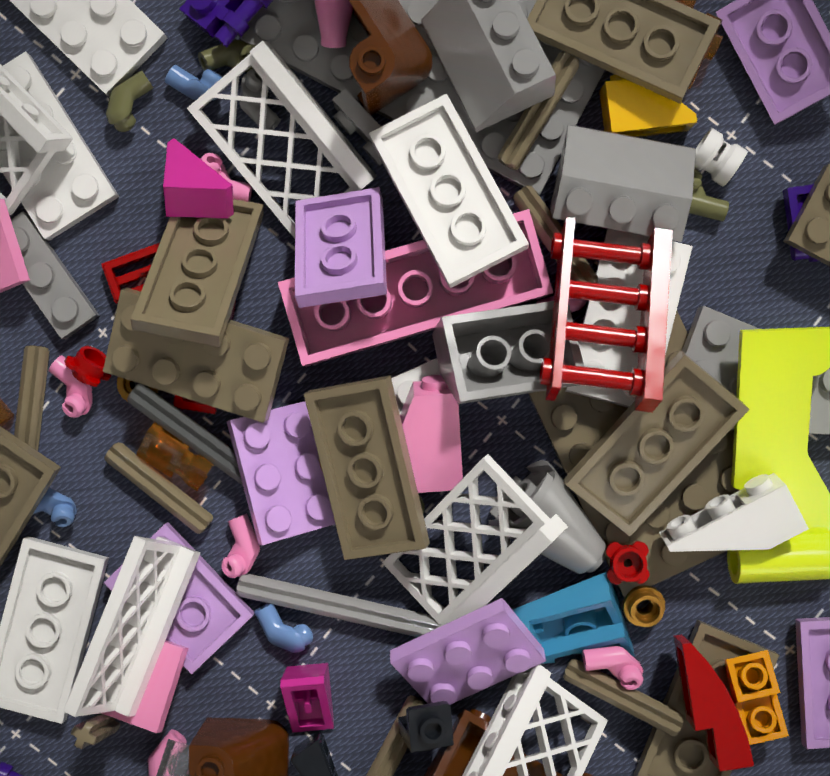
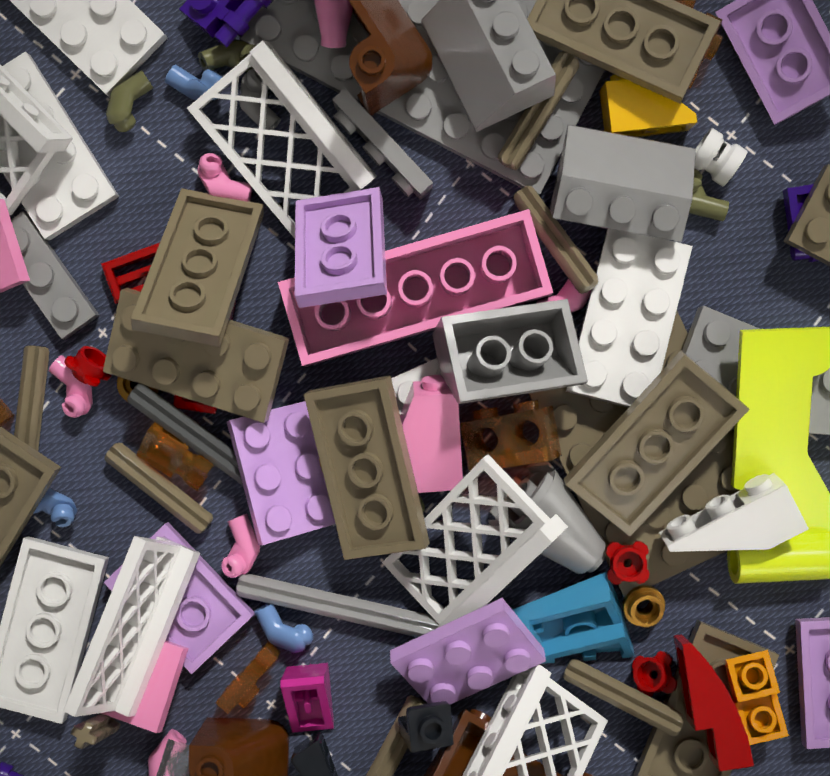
dark pink slope [163,138,234,218] -> none
white plate [369,94,529,288] -> none
red fence [539,217,673,413] -> none
bright pink arm [582,646,643,690] -> none
none -> clear orange plate [215,641,281,714]
none -> clear orange brick [460,400,562,472]
none -> red plate [632,651,677,697]

